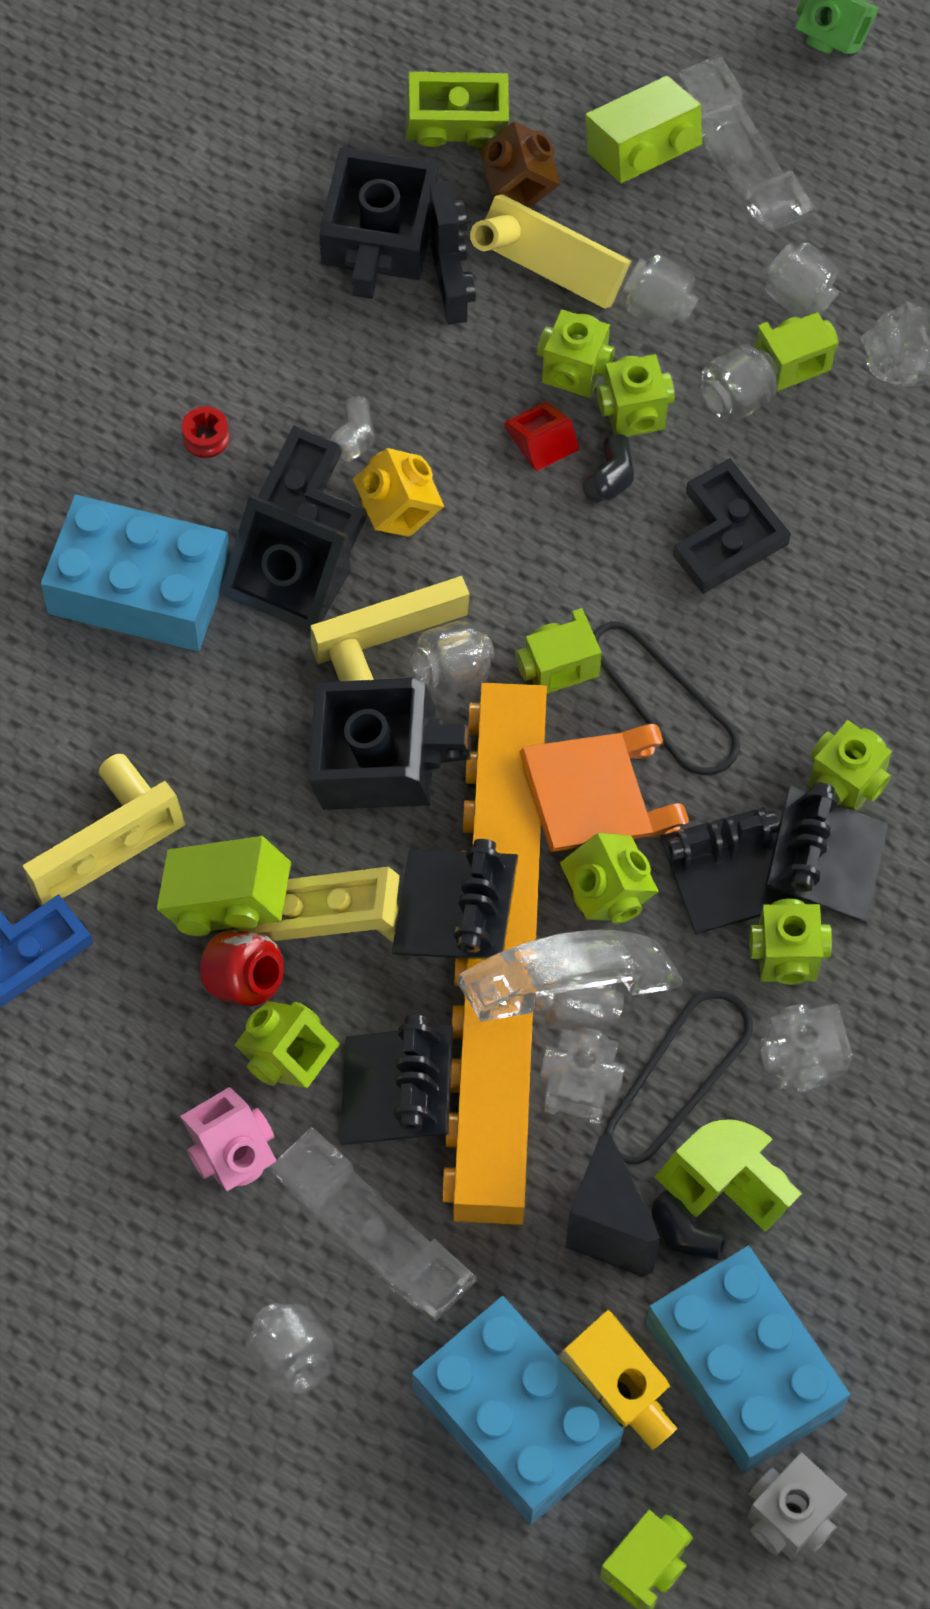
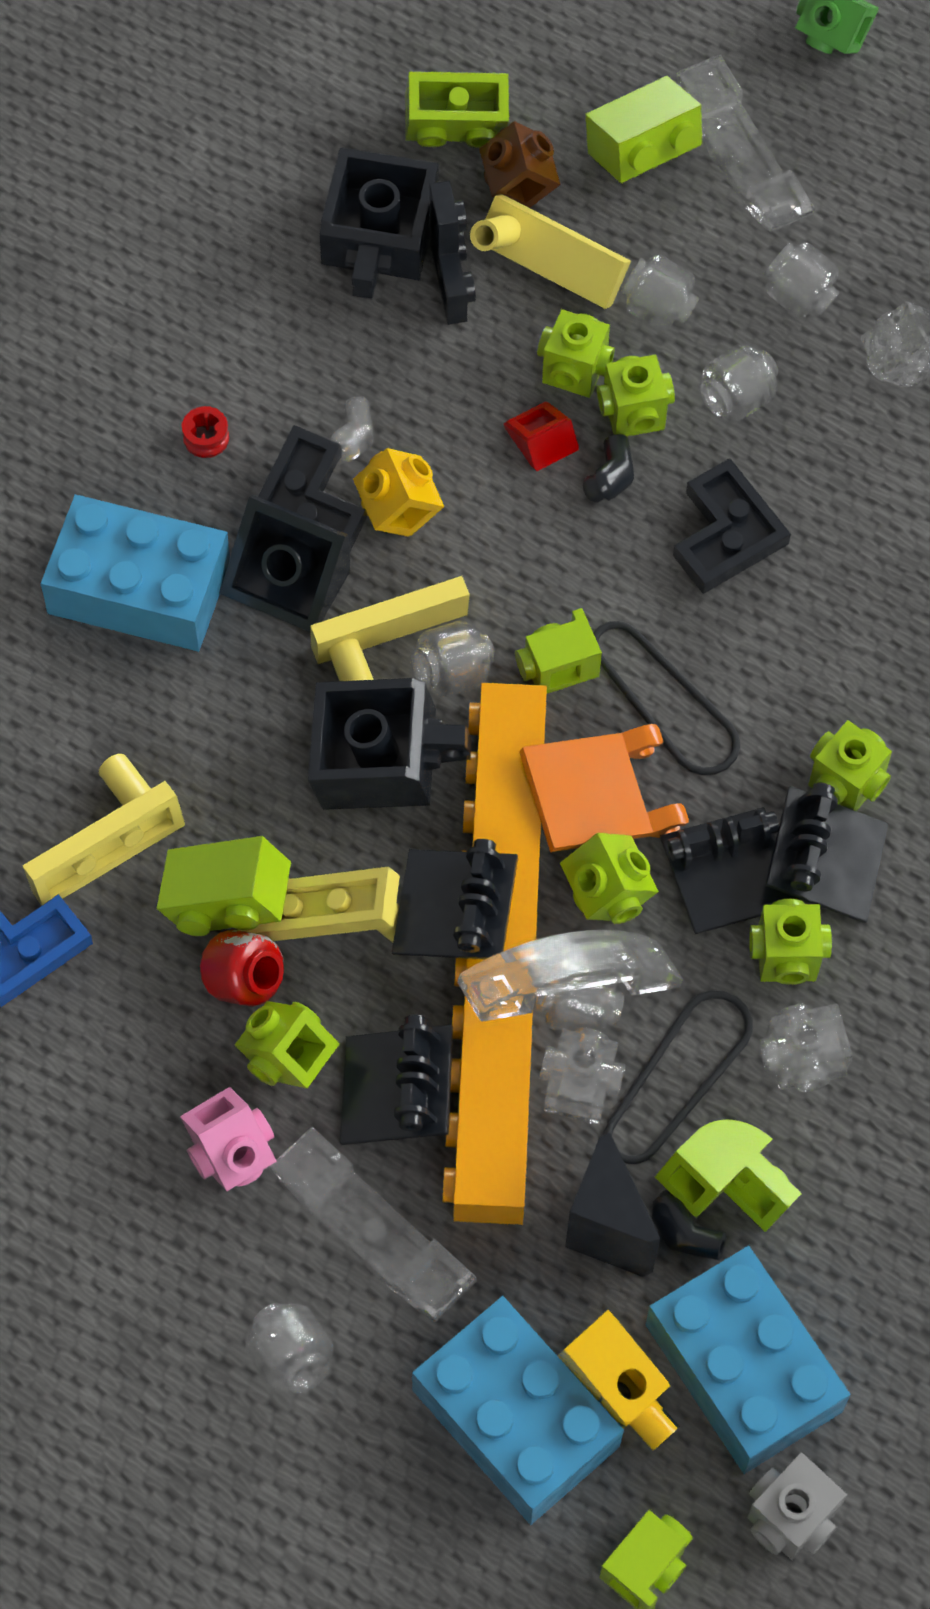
lime brick [754,312,838,391] -> none

